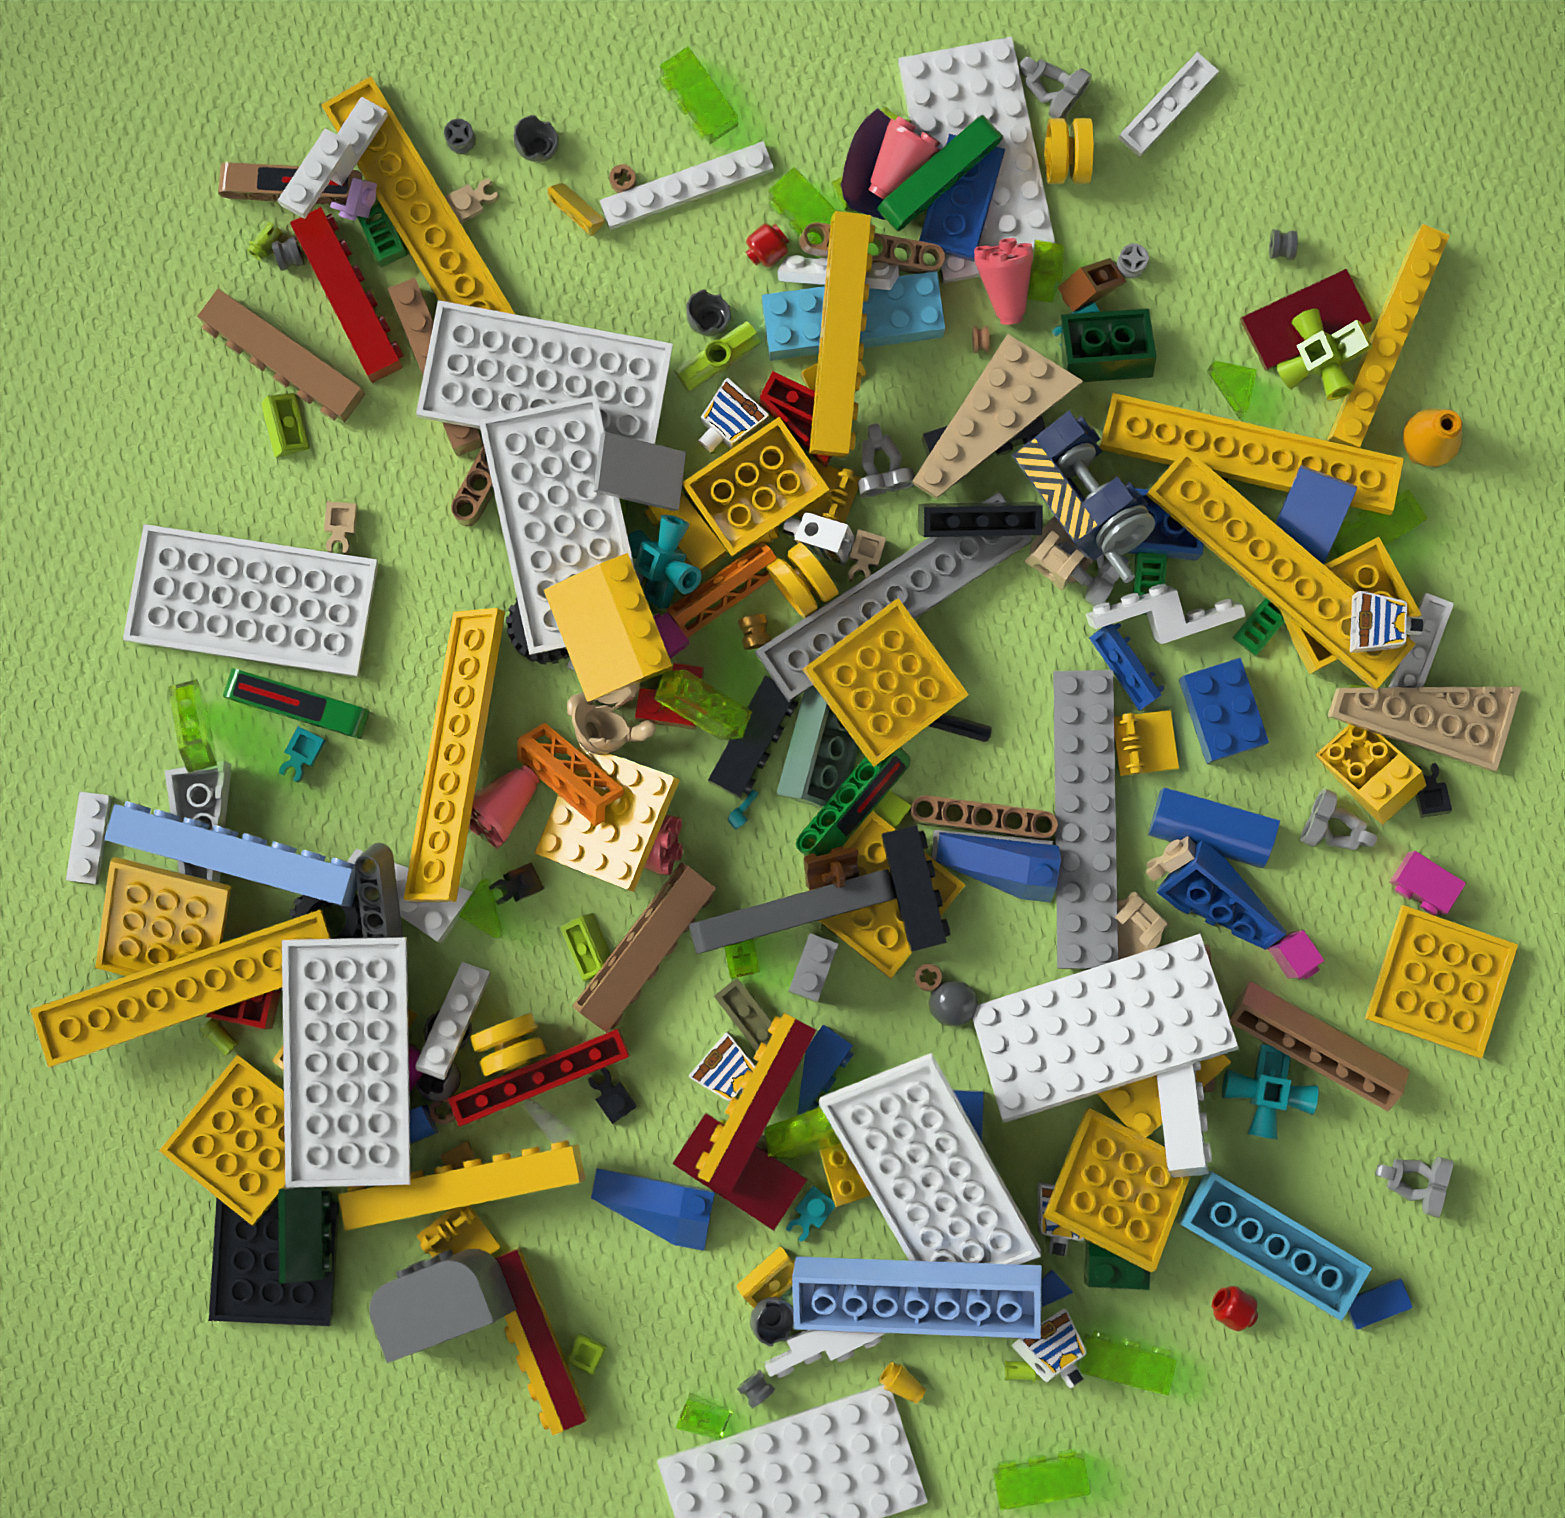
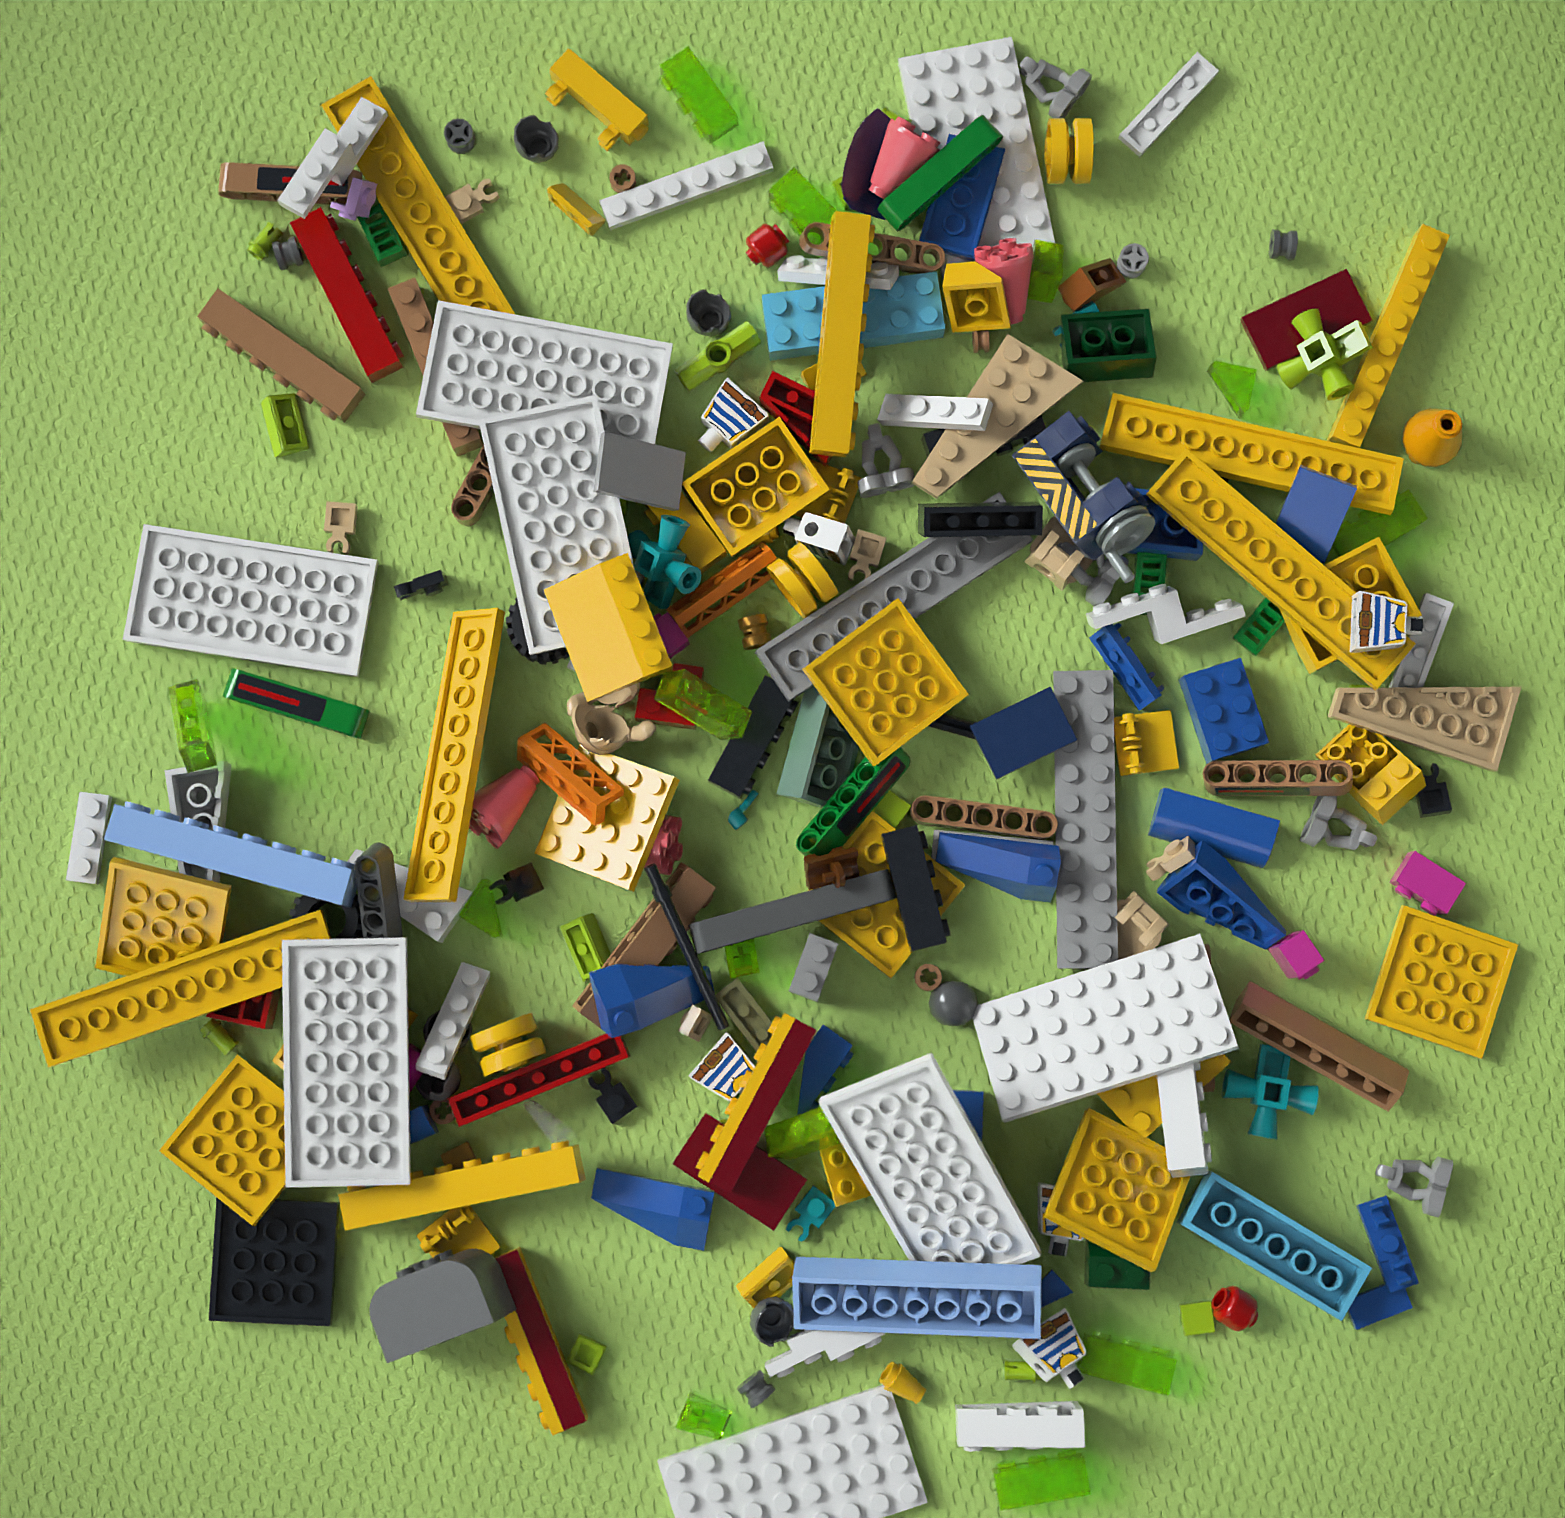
dark green slope [278,1187,332,1283] -> none
teal plate [279,726,326,783] -> none
none -> black plate [394,570,449,600]
none -> yellow brick [545,48,649,151]
none -> blue wedge [589,964,715,1038]
none -> black bar [644,863,729,1030]
none -> tan plate [678,1004,712,1042]
none -> white plate [877,394,993,431]
none -> yellow slope [942,261,1011,333]
none -> white wedge [955,1401,1085,1451]
none -> dark blue tile [970,686,1077,780]
none -> lime tile [1179,1300,1215,1336]
none -> medium nougat beam [1202,760,1353,796]
none -> blue plate [1356,1195,1419,1293]

